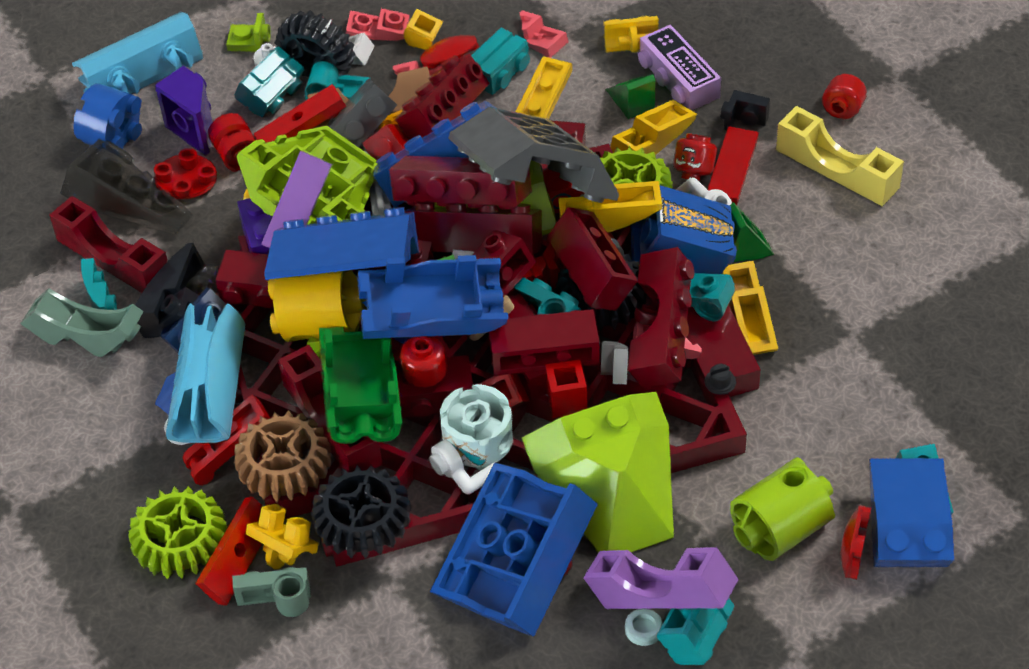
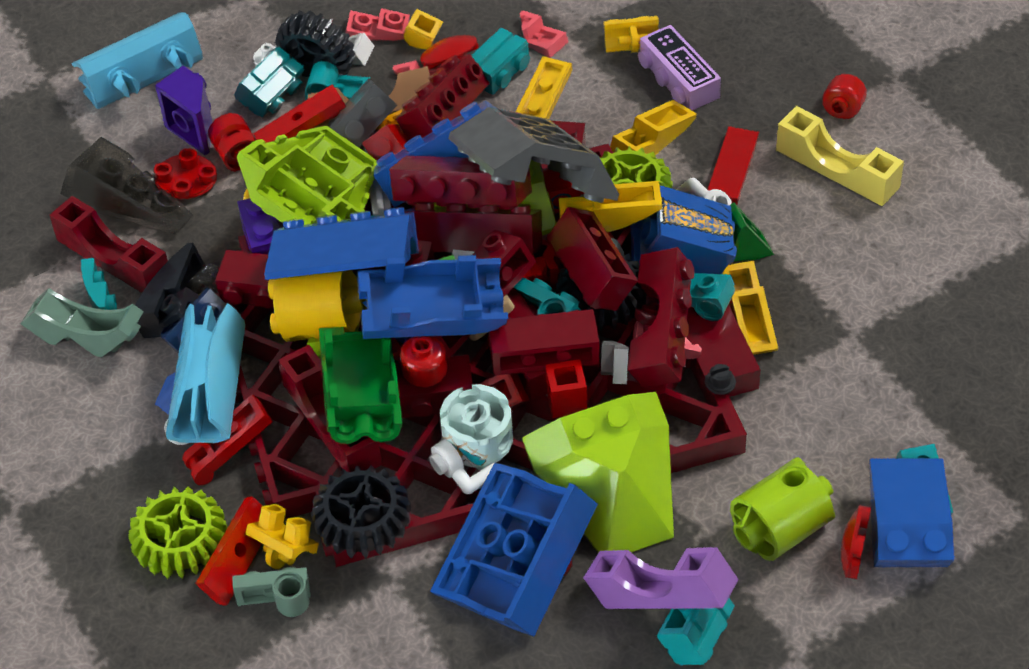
blue brick [73,83,142,155] -> none
lime bracket [226,13,271,52] -> none
medium nougat gear [234,410,332,502] -> none
medium lavender tile [261,151,333,248] -> none
green slope [606,74,656,119] -> none
light aqua tile [625,609,663,646] -> none
red head [673,133,717,181] -> none
black bracket [720,90,770,131] -> none

